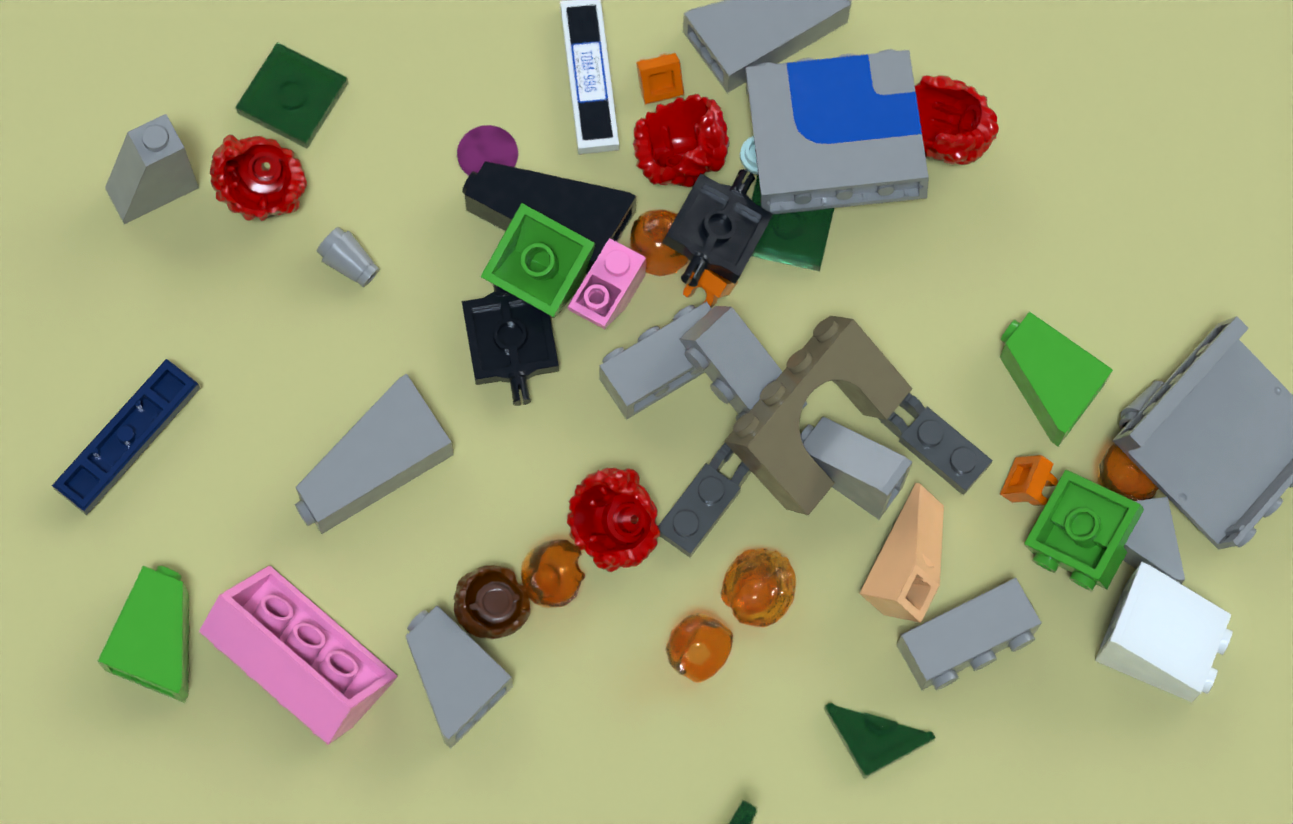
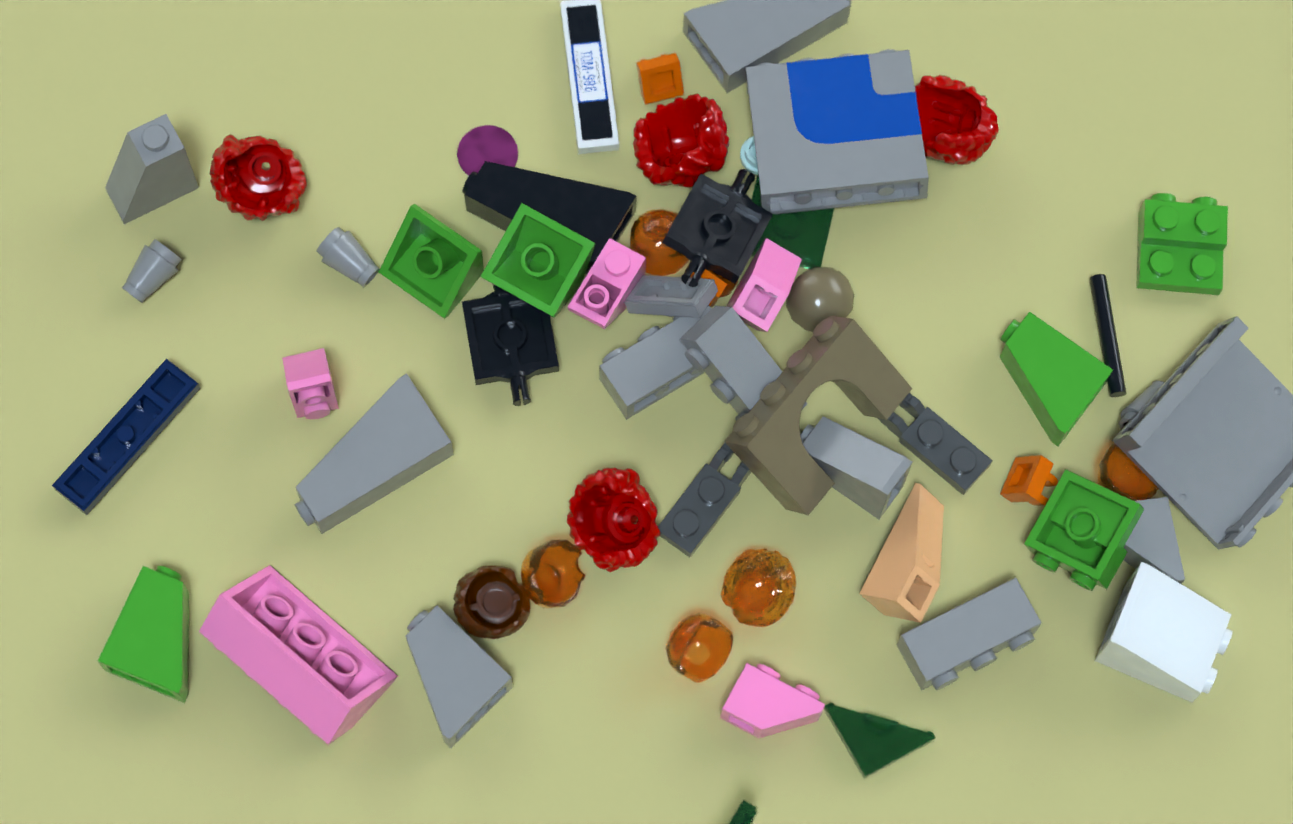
clear green tile [235,42,348,149] -> none
none -> light grey cone [122,239,182,303]
none -> bright pink slope [282,348,339,419]
none -> bright green slope [379,204,484,319]
none -> light grey plate [624,275,718,318]
none -> bright pink slope [720,663,825,738]
none -> bright pink slope [727,238,802,332]
none -> dark tan hair [786,267,854,332]
none -> black bar [1089,274,1127,397]
none -> bright green plate [1136,193,1228,295]

